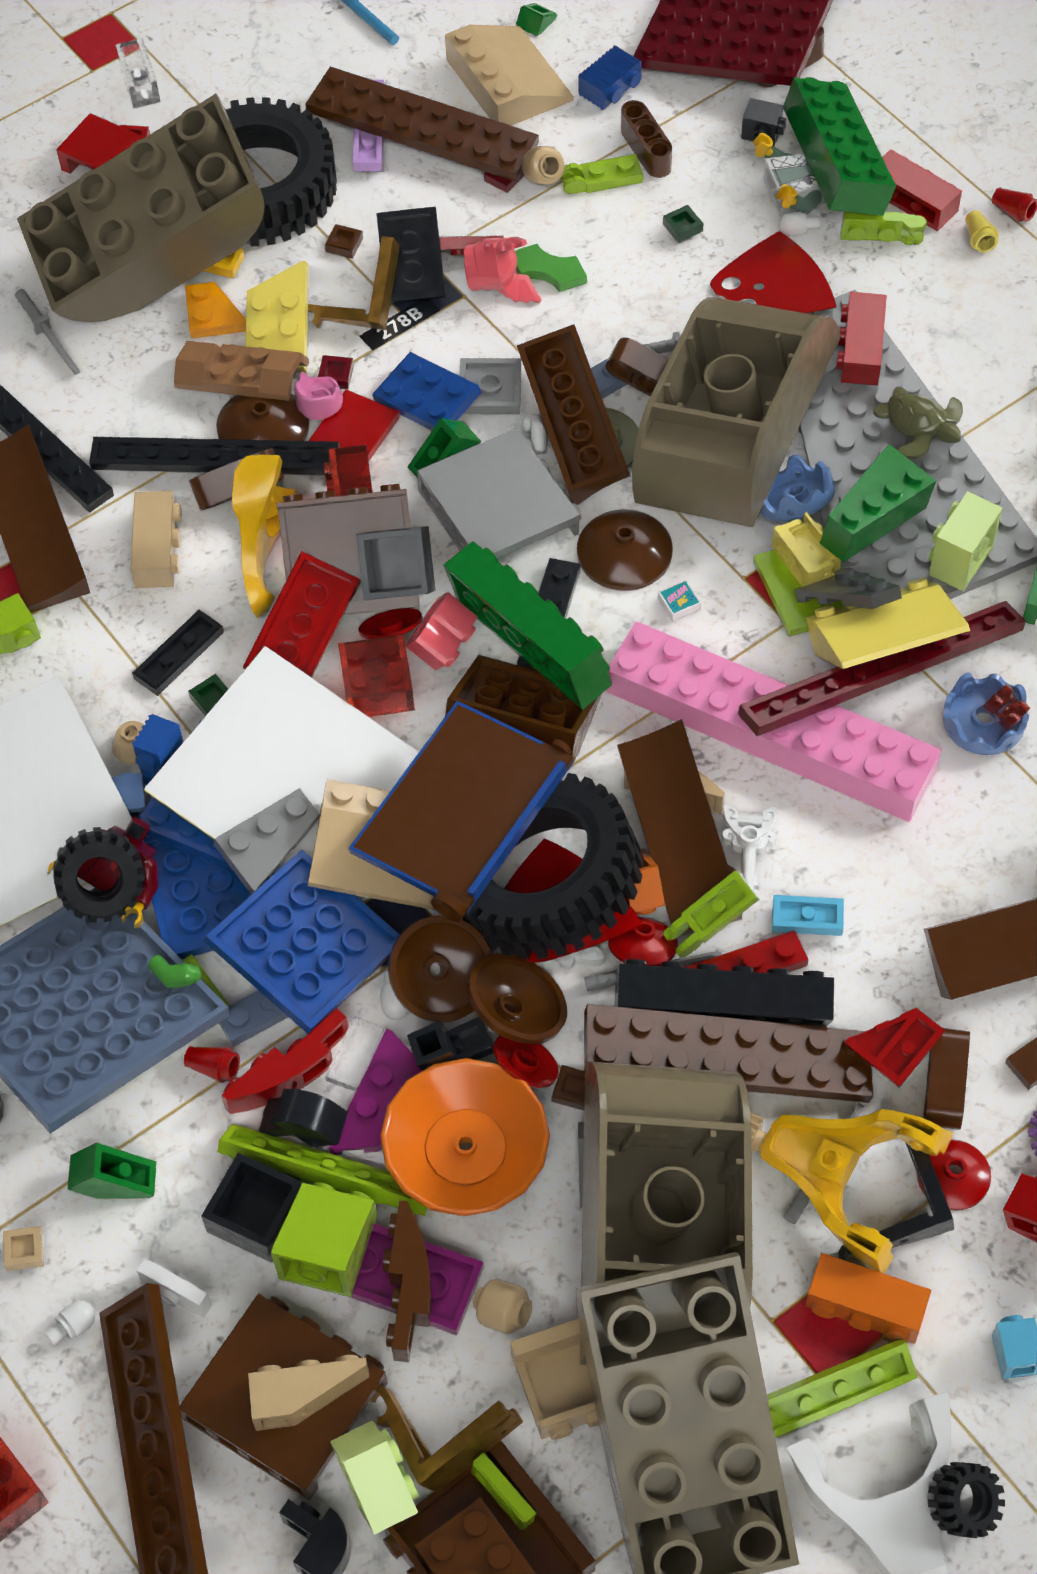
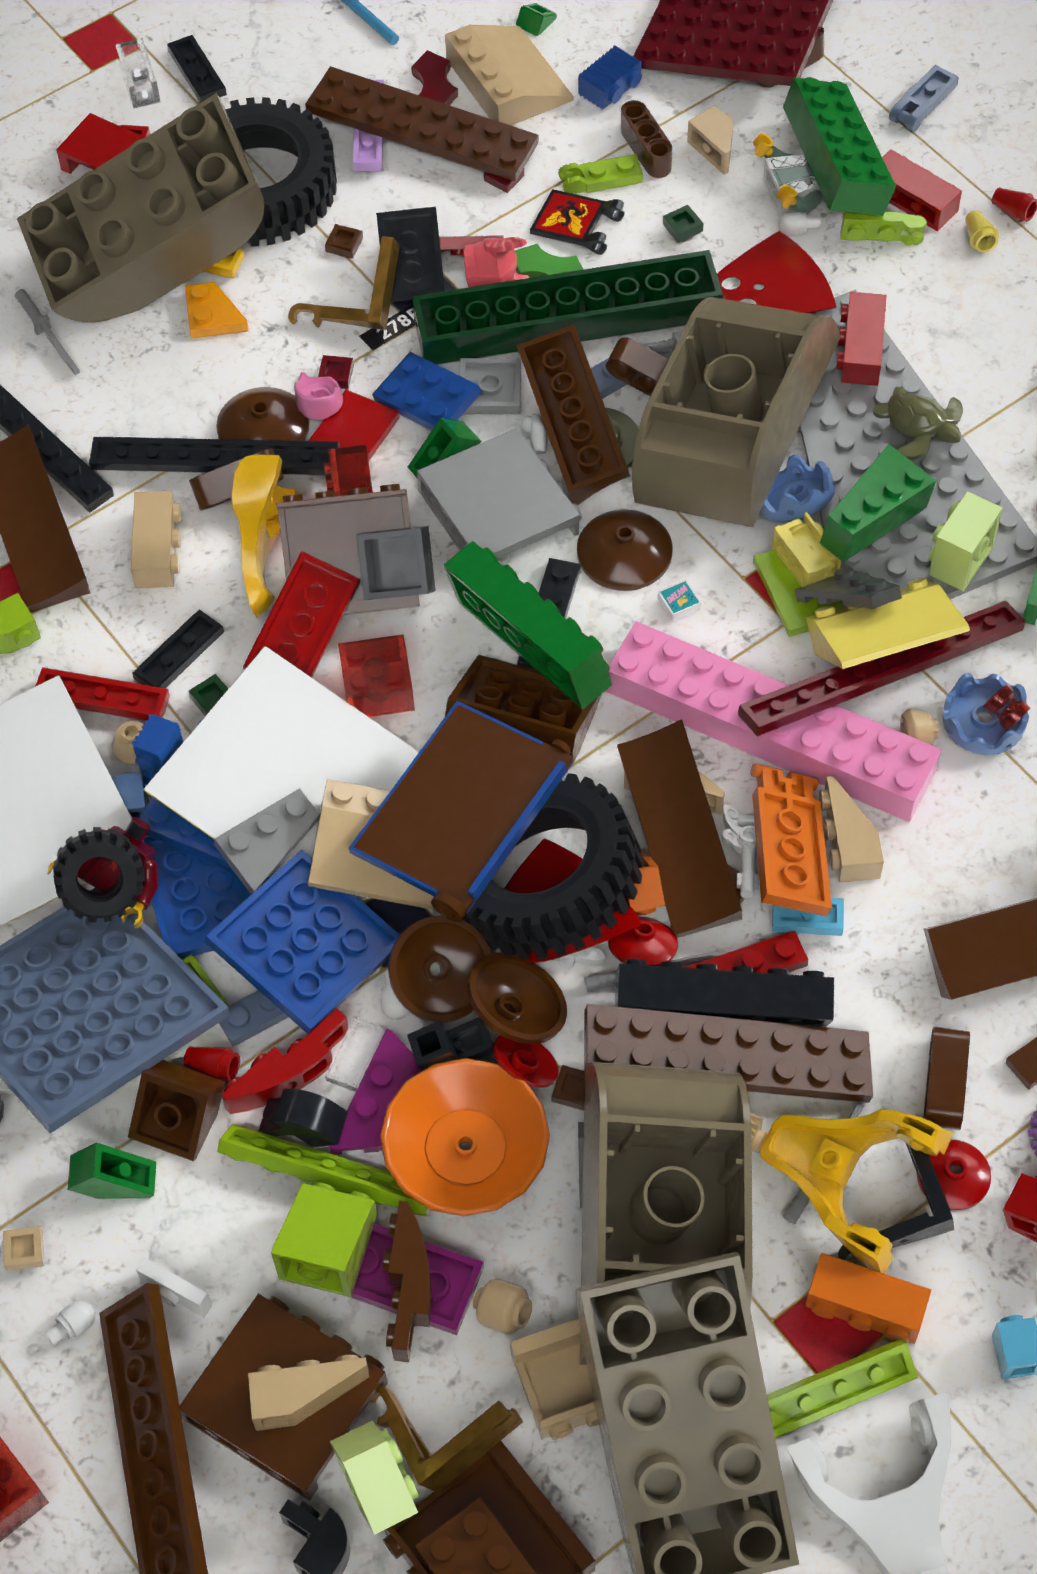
bright green arm [148,955,201,989] -> none
medium nougat piece [174,341,309,401] -> none
black piece [201,1153,303,1263] -> none
light yellow wing [245,261,309,373] -> none
red dish [358,608,423,644] -> none
coral brick [406,592,477,671] -> none
lime tile [471,1452,536,1531] -> none
tan head [522,146,565,185] -> none
lime hinge [663,870,760,958] -> none
black brick [741,98,787,146] -> none
red wing [844,1008,945,1088] -> none
black tyre [928,1462,1005,1538] -> none
none -> red plate [35,667,170,721]
none -> reddish brown slope [128,1060,225,1161]
none -> black tile [167,35,227,103]
none -> dark red tile [411,50,458,105]
none -> dark green brick [412,250,723,364]
none -> flag [530,189,625,255]
none -> tan slope [687,105,733,175]
none -> orange hinge [750,763,832,917]
none -> tan slope [819,776,884,882]
none -> sand blue plate [889,64,959,132]
none -> tan cone [900,708,939,745]

